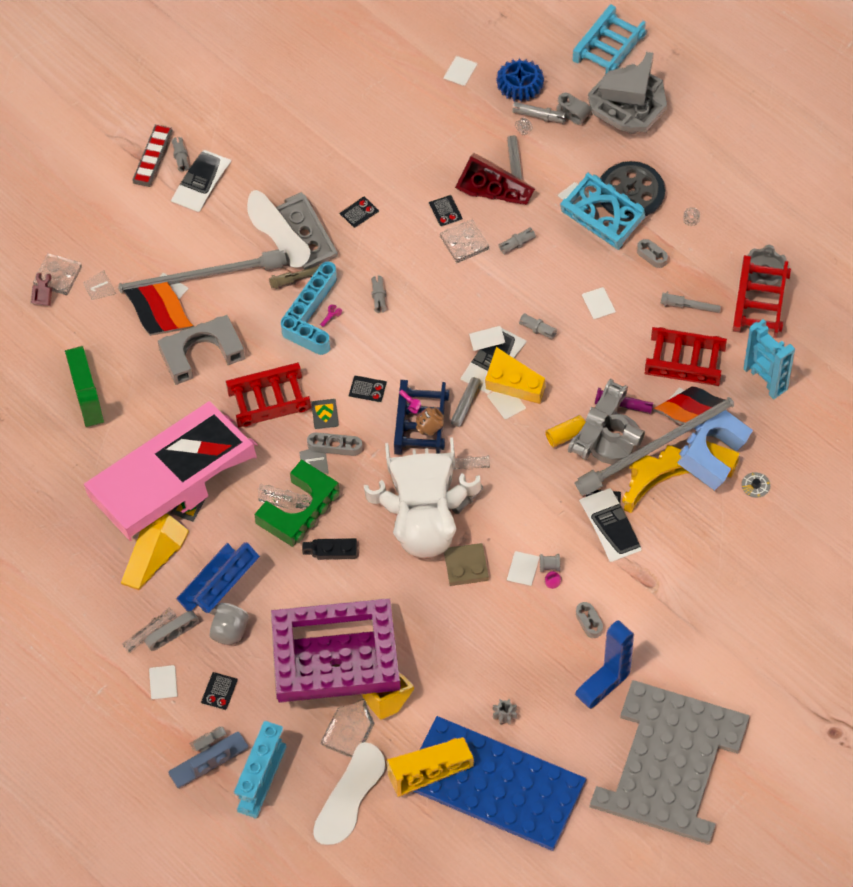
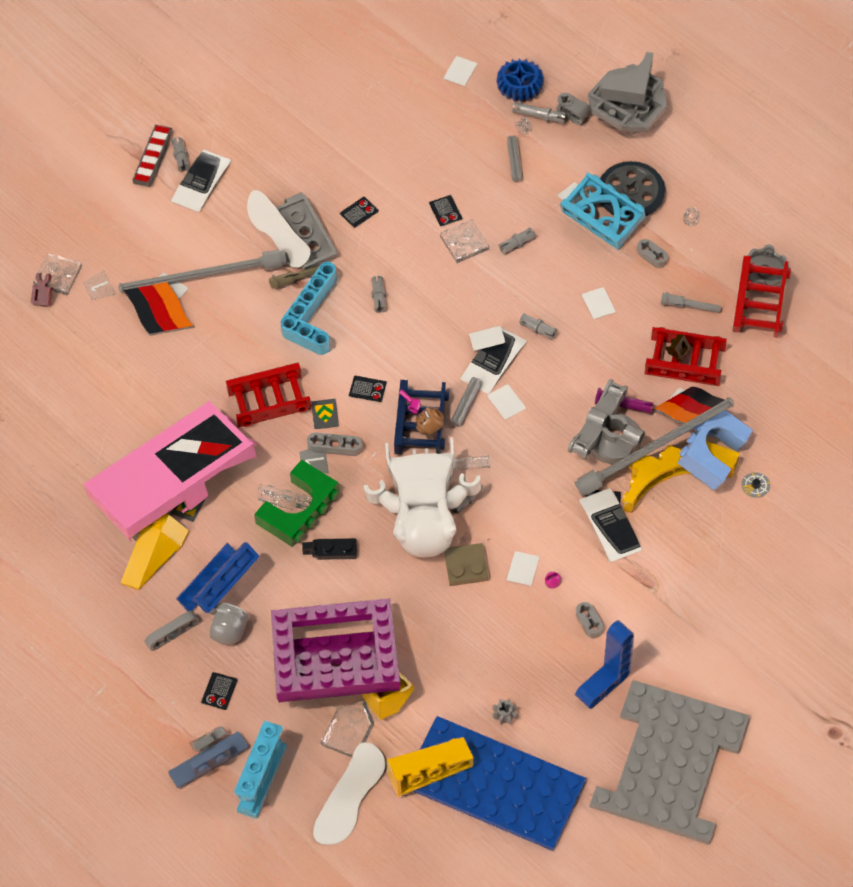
green beam [65,346,104,427] -> none
clear pin [122,607,177,654] -> none
white sticker [149,665,177,700] -> none
light grey arch [158,315,245,385] -> none
dark pink hand [320,304,342,327] -> none
dark red wedge [455,153,535,205] -> none
yellow wedge [485,347,546,404] -> none
light grey bush [540,554,560,572] -> none
yellow pin [545,415,586,448] -> none
medium azure fence [573,4,647,73] -> none
medium azure fence [743,319,795,400] -> none
none -> dark brown tile [665,334,691,361]

